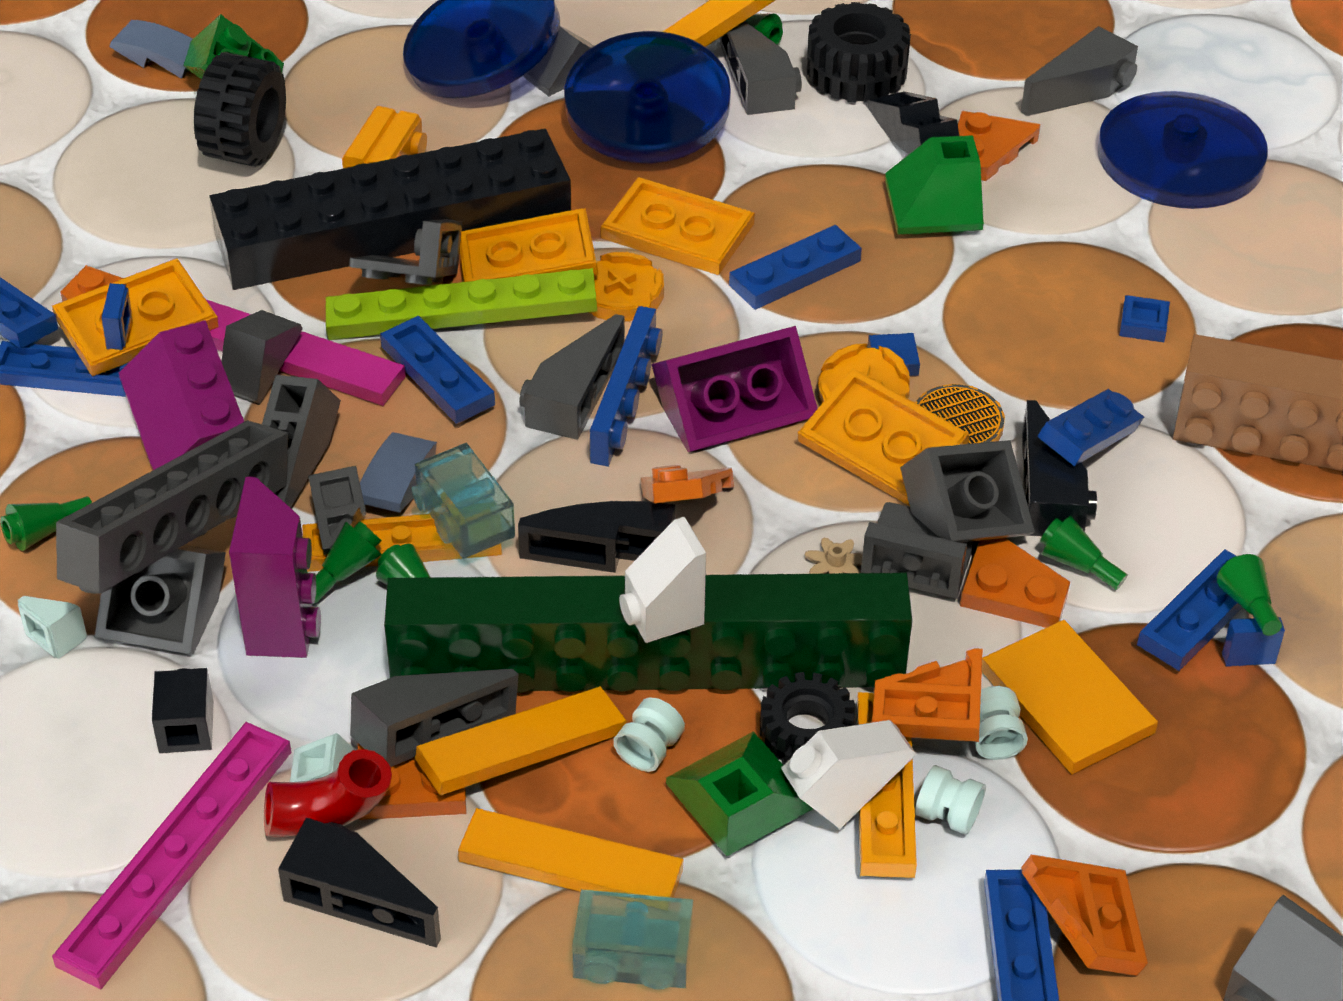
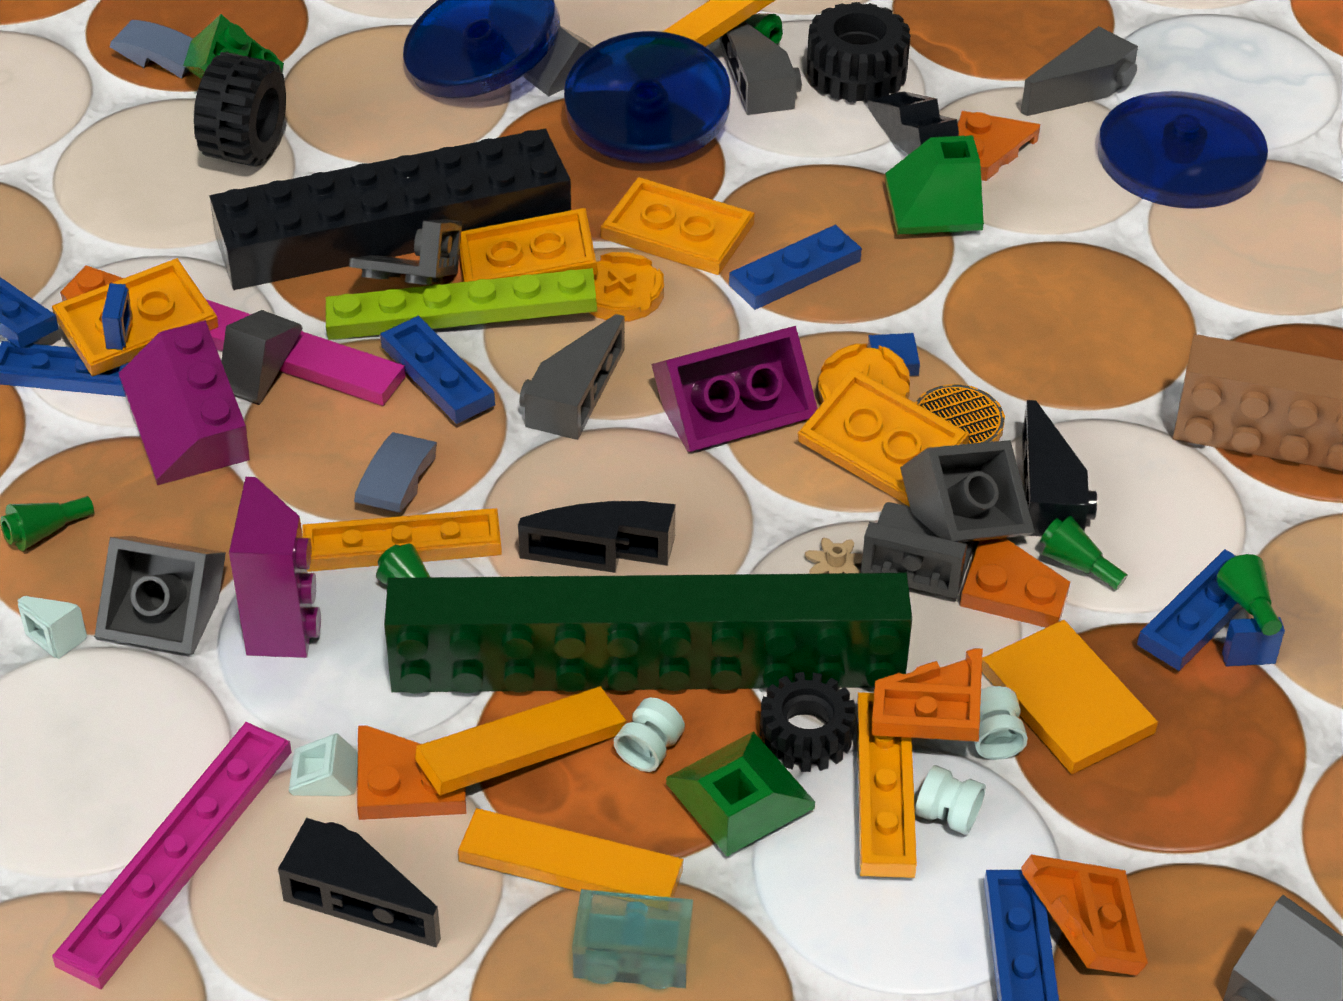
dark grey brick [56,420,288,594] -> none
black brick [152,668,214,754] -> none
dark grey slope [262,375,341,508] -> none
red cylinder [264,749,392,837] -> none
dark grey slope [308,466,366,555] -> none
green cone [314,521,382,604] -> none
light orange brick [342,106,427,168] -> none
dark grey slope [350,669,519,767] -> none
clear light blue brick [412,442,515,559] -> none
blue plate [590,306,663,467] -> none
white slope [619,517,706,643] -> none
orange wing [641,465,734,503] -> none
white slope [781,720,916,829] -> none
blue plate [1037,389,1144,466] -> none
blue tile [1119,295,1170,343] -> none

